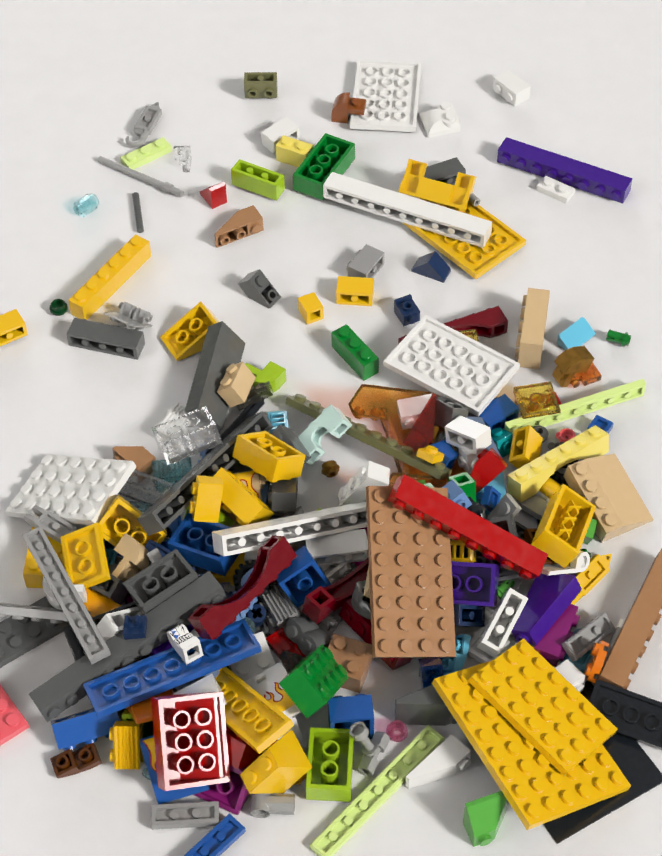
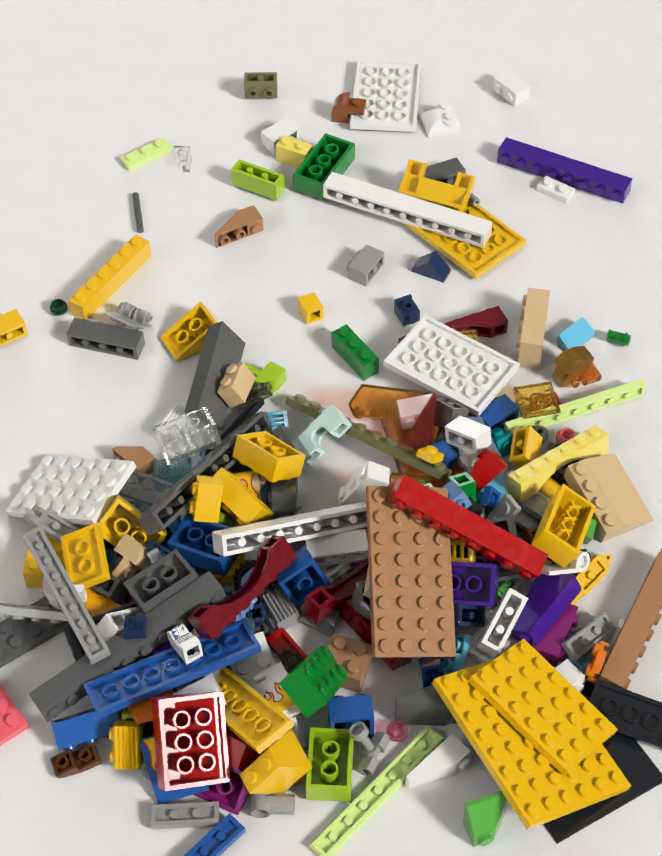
clear light blue brick [73,193,100,217] -> none
light grey bar [98,156,184,197] -> none
light grey plate [125,102,162,147] -> none
red slope [199,182,227,209] -> none
dark grey slope [238,269,281,309] -> none
dark grey brick [283,615,331,656] -> none
pearl gold plate [321,460,340,478] -> none
yellow brick [336,276,374,306] -> none
blue plate [587,415,614,434] -> none

